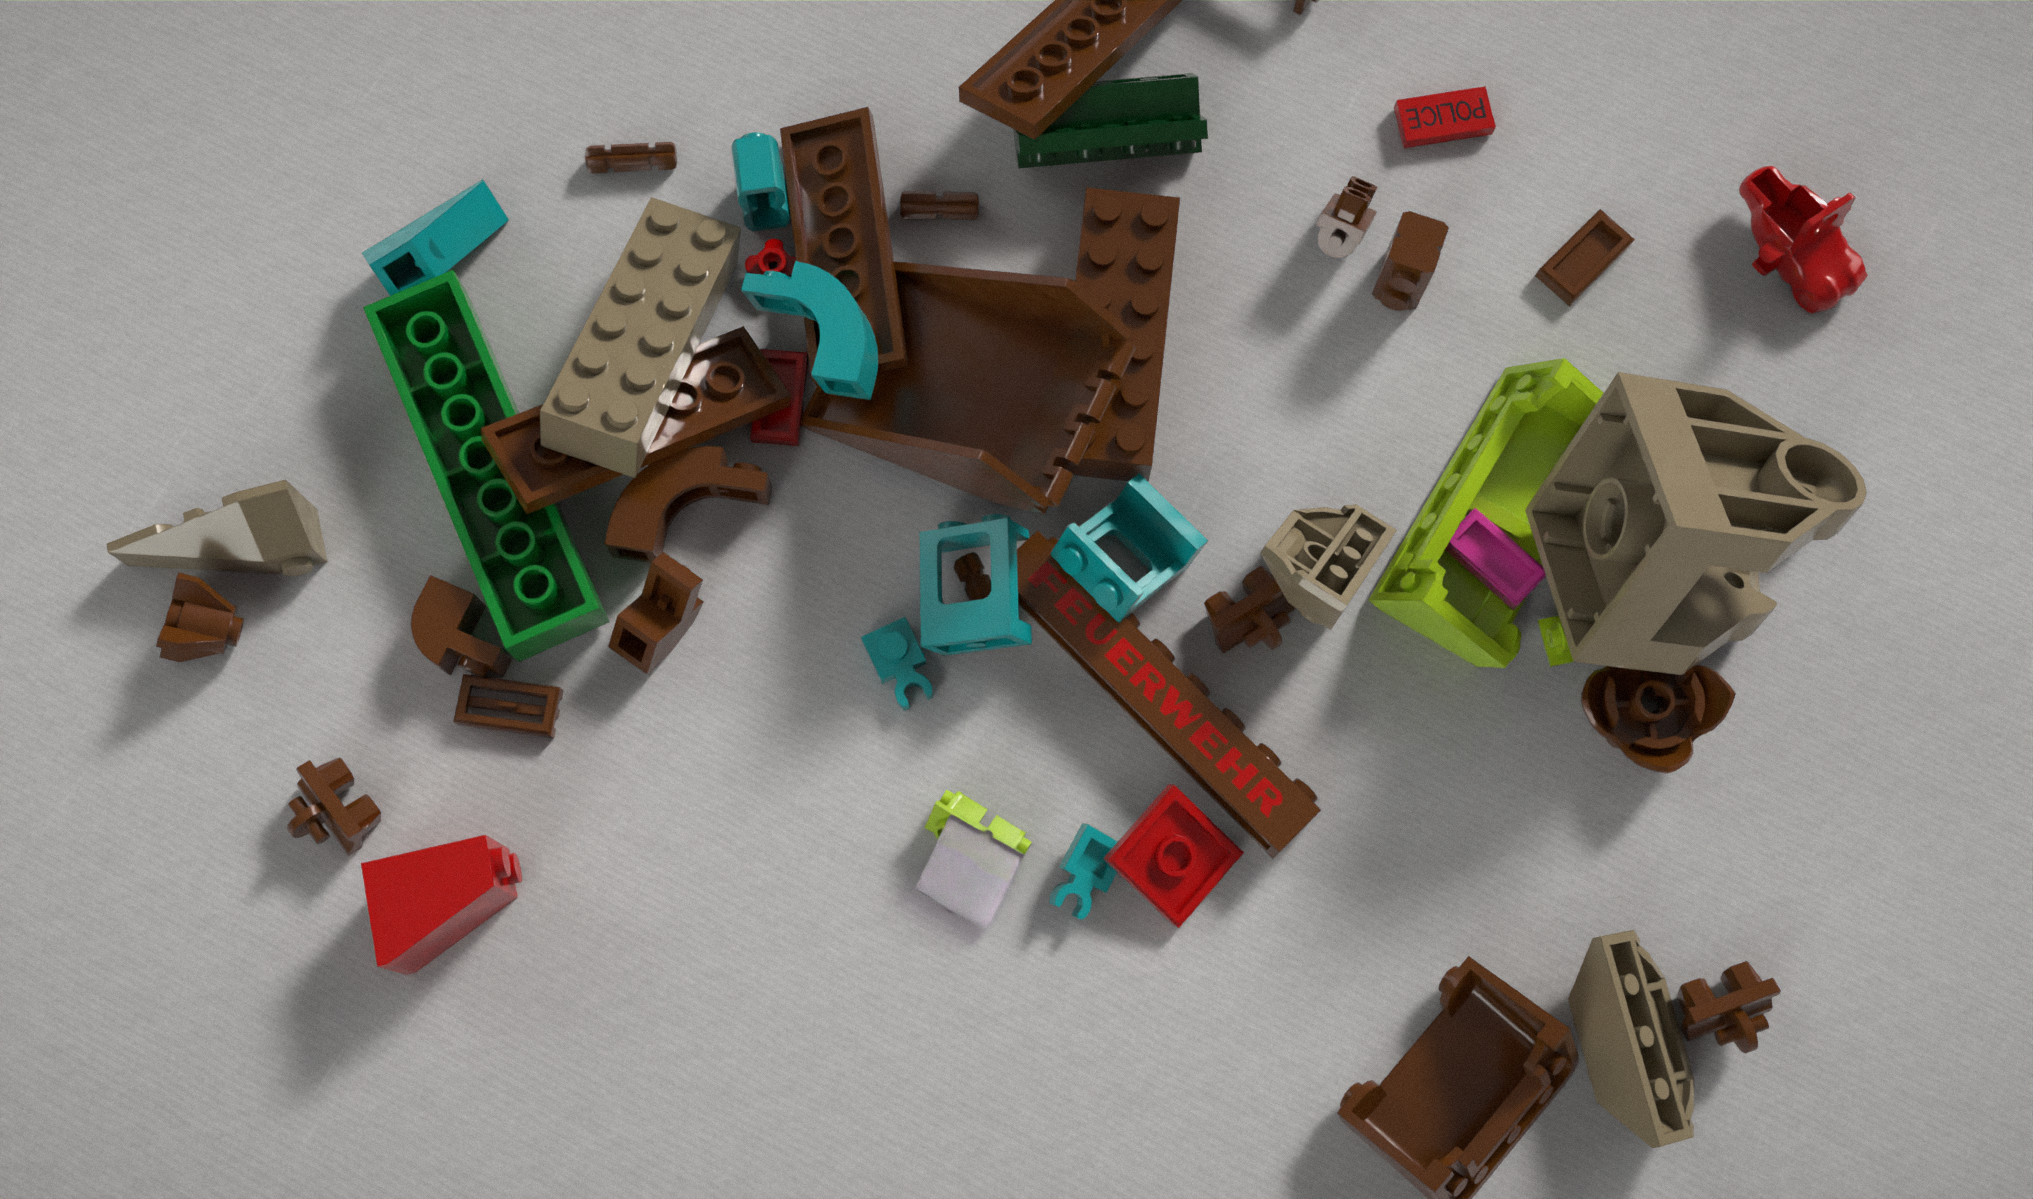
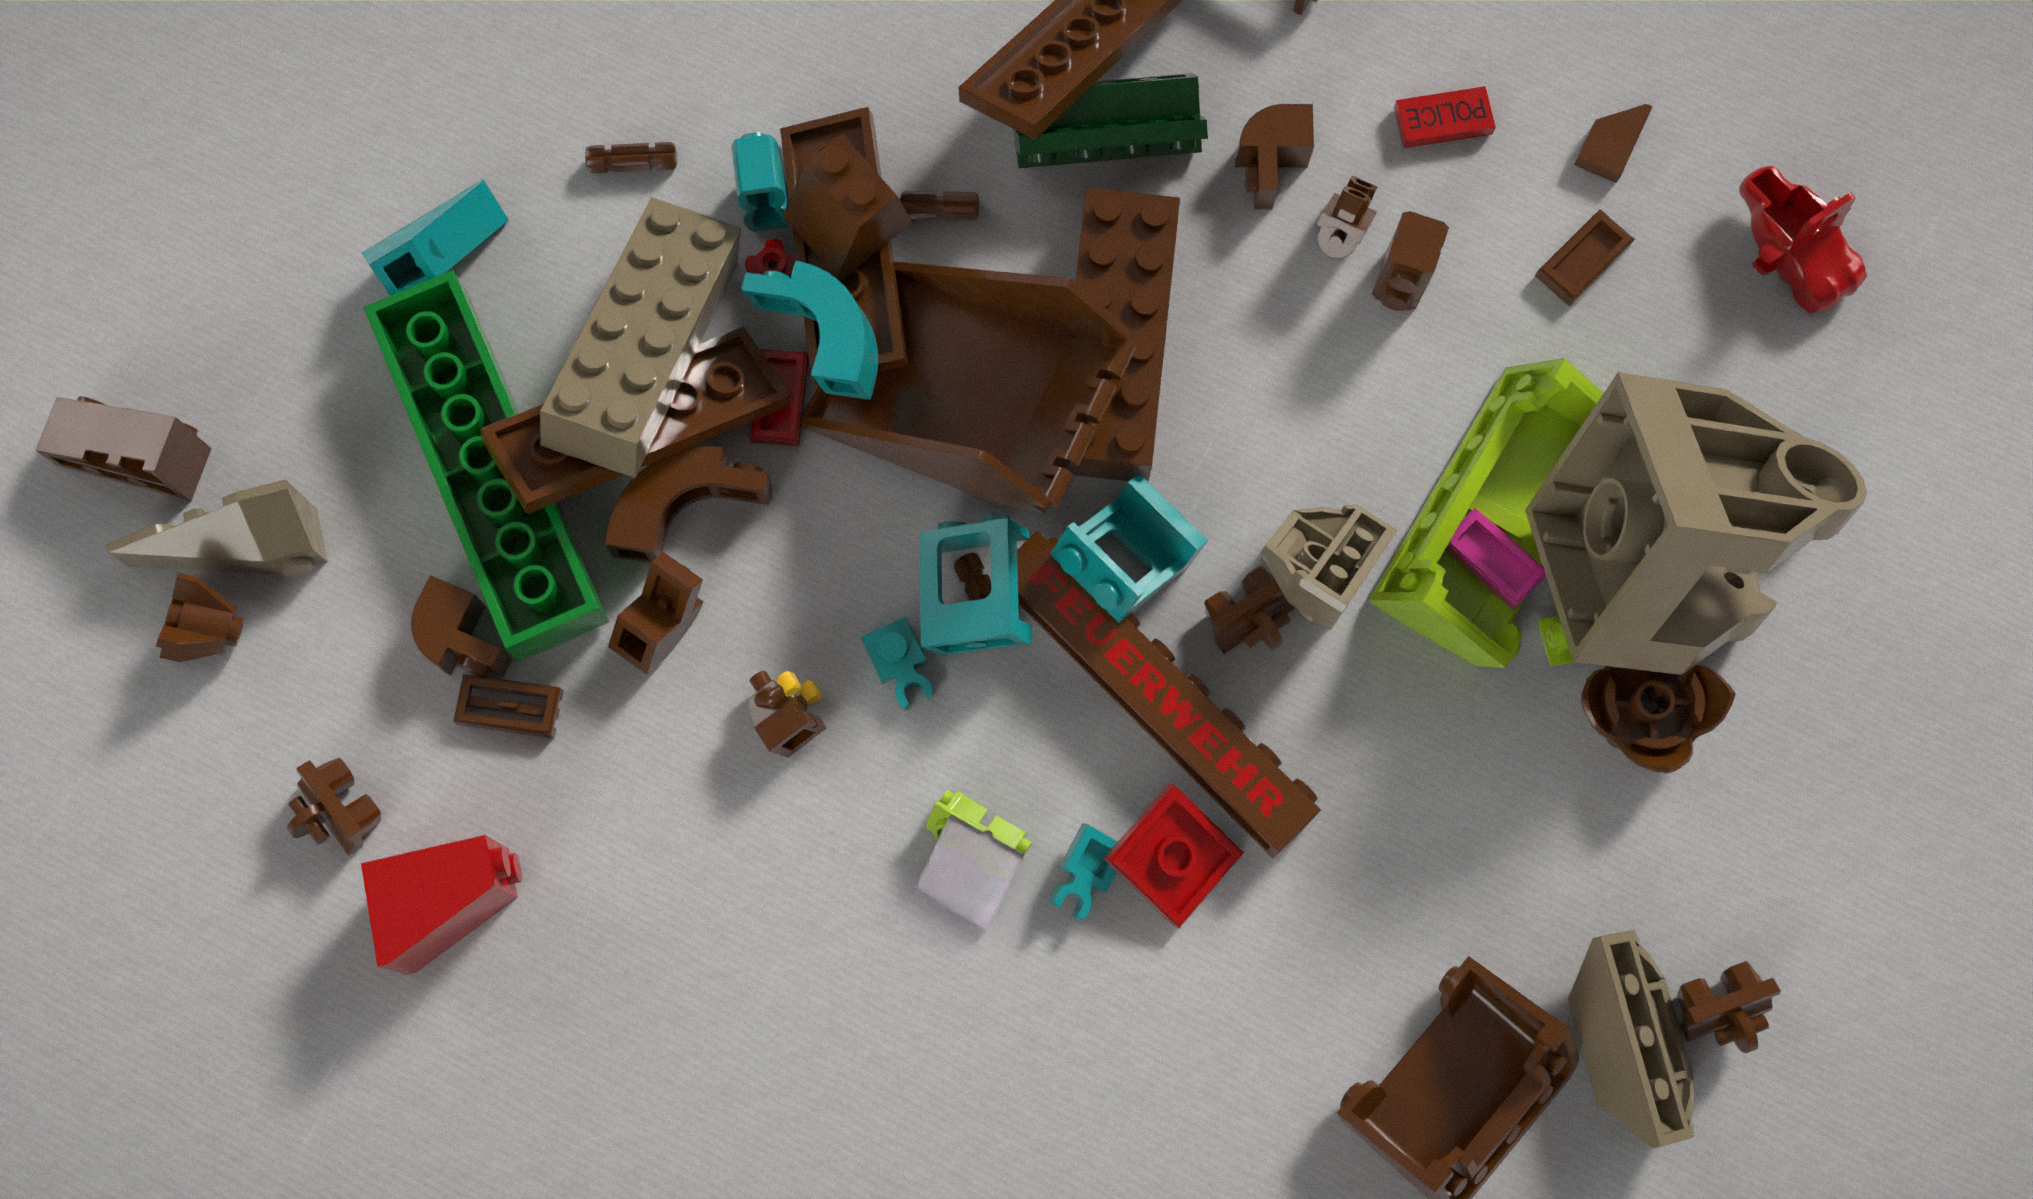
none -> wedge [35,396,212,501]
none -> reddish brown piece [747,671,826,757]
none -> reddish brown slope [783,134,912,281]
none -> reddish brown brick [1234,104,1314,209]
none -> reddish brown tile [1574,104,1653,183]

